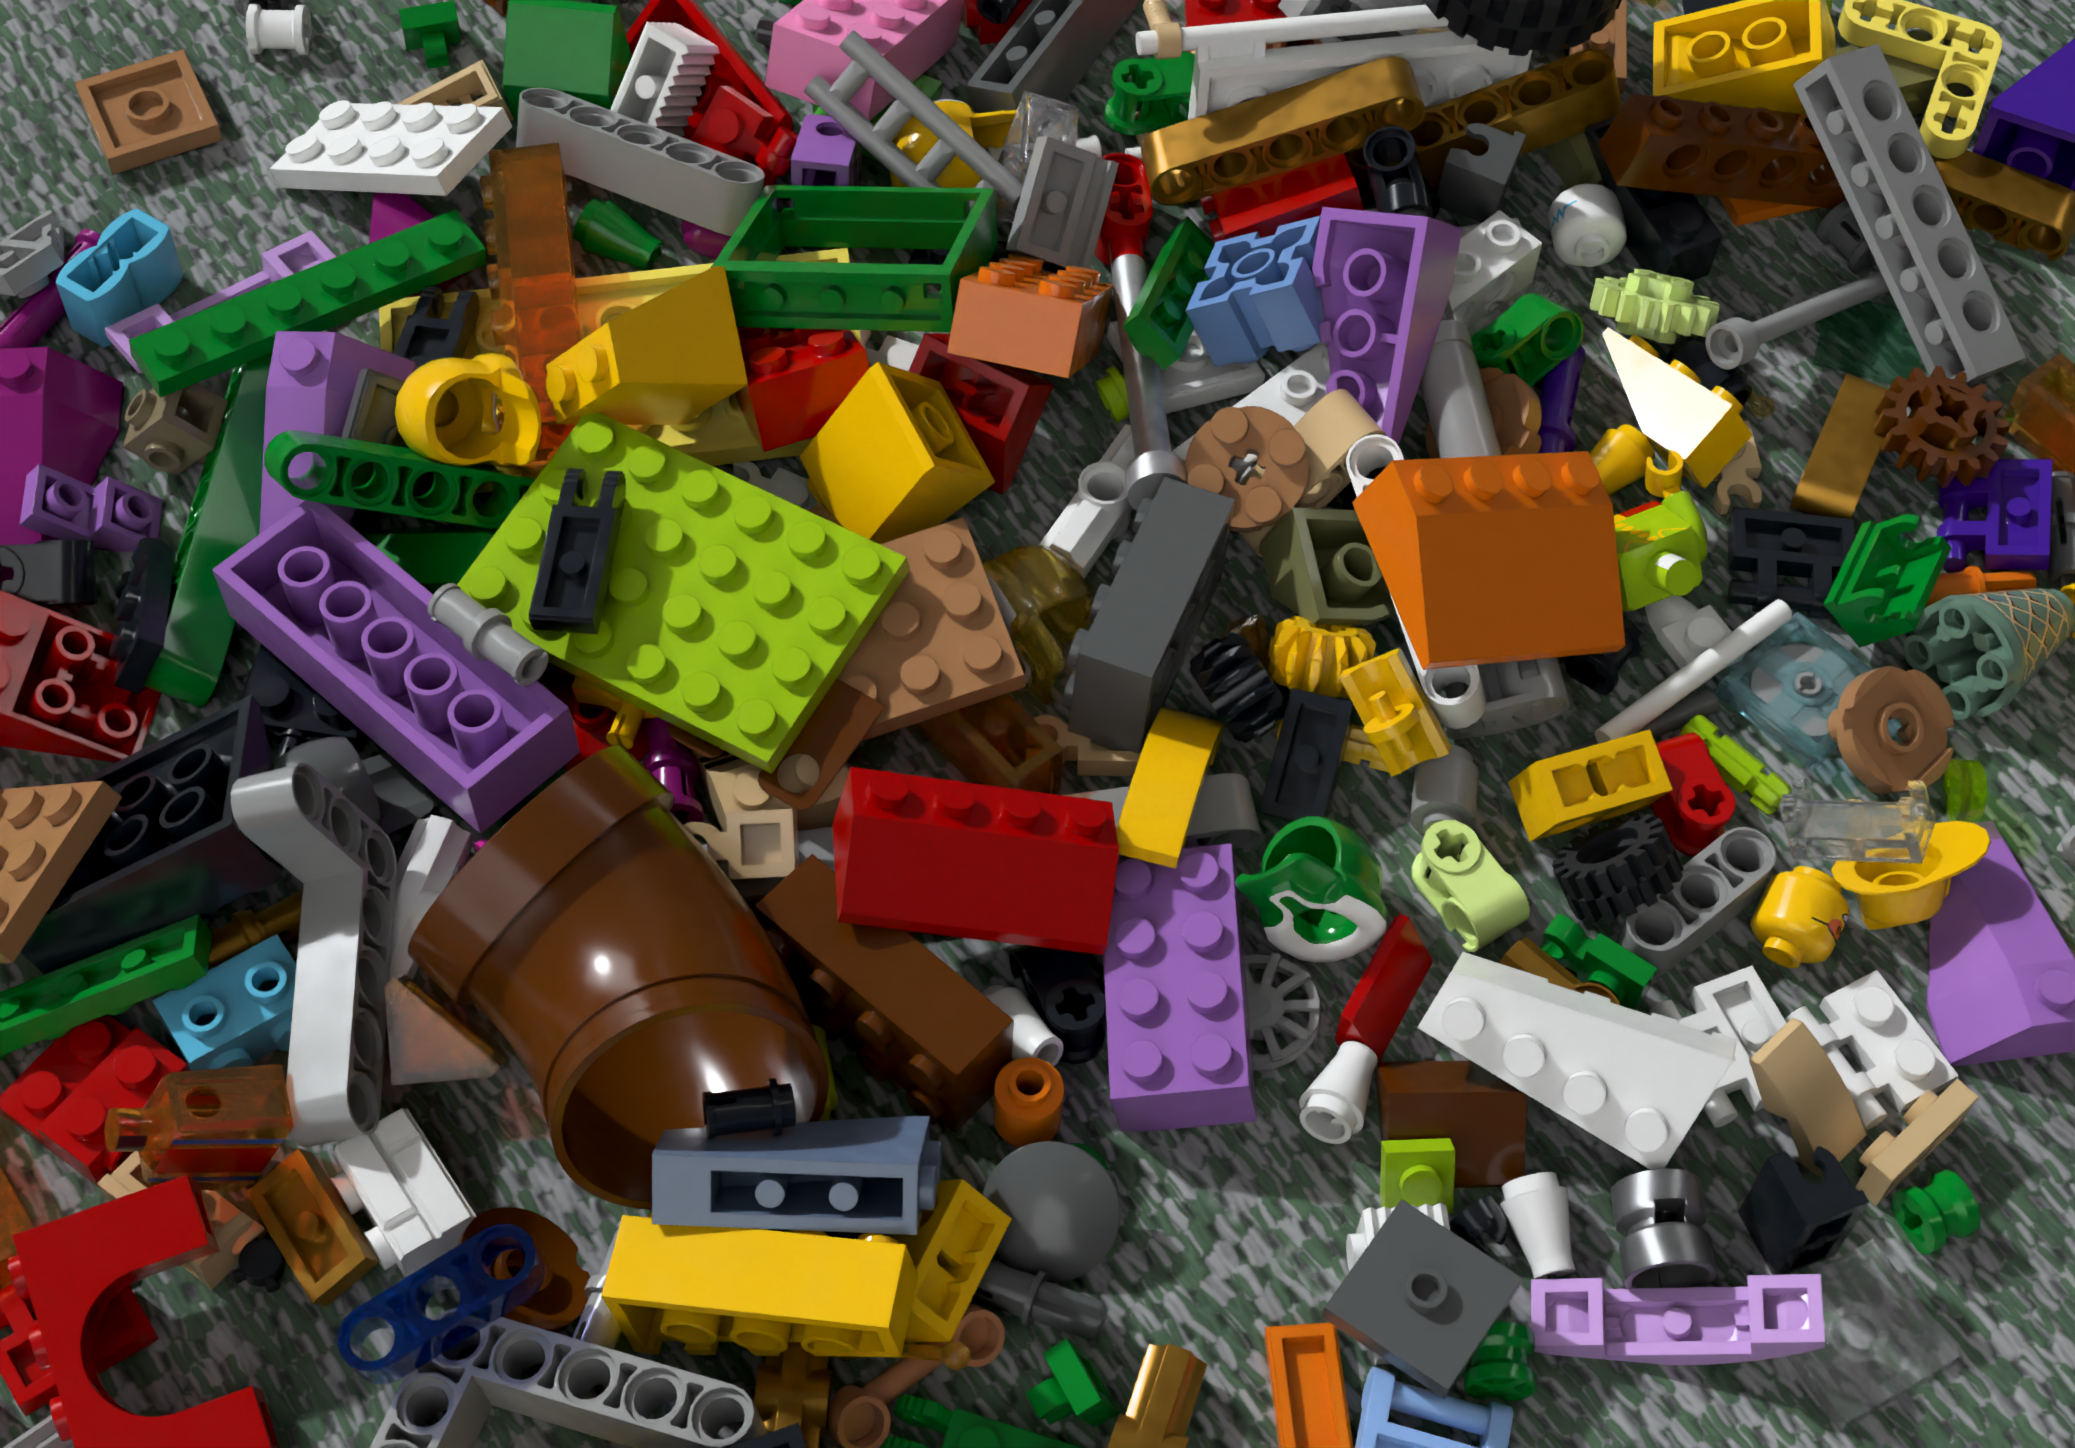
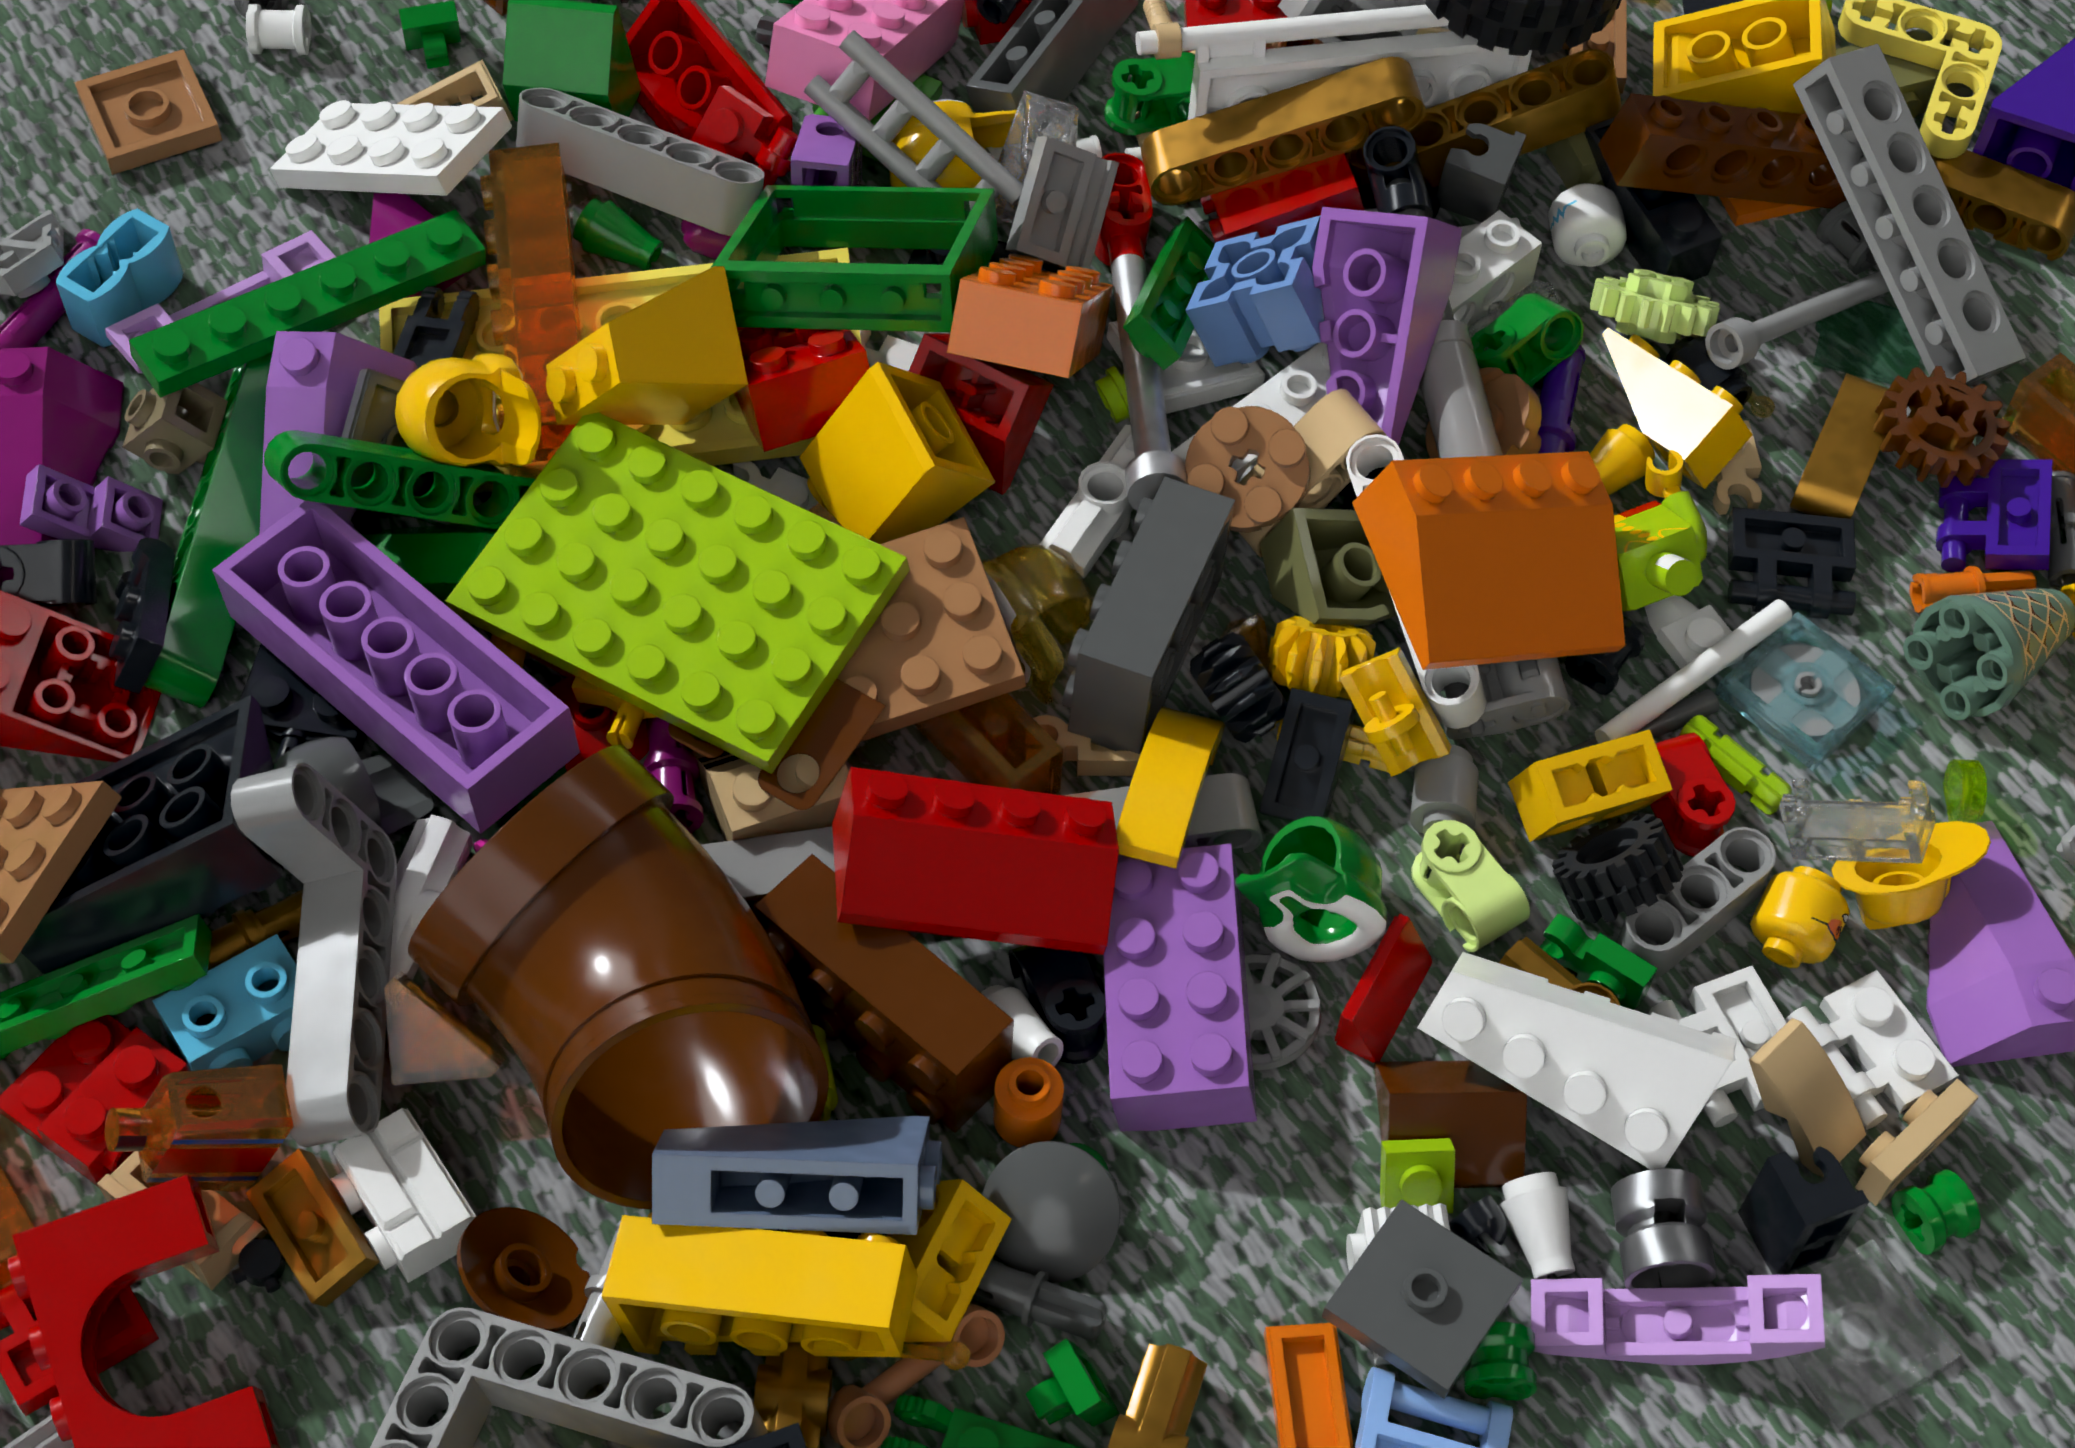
clear blue beam [337,1224,545,1384] -> none
light grey pin [427,583,549,686] -> none
black hinge [528,468,626,634] -> none
white brick [610,21,720,137] -> none
tan plate [683,809,799,880] -> none
black pin [702,1078,796,1139] -> none
white cone [1299,1041,1378,1144] -> none
green hinge [1824,514,1951,648] -> none
medium nougat plate [1827,666,1954,794] -> none

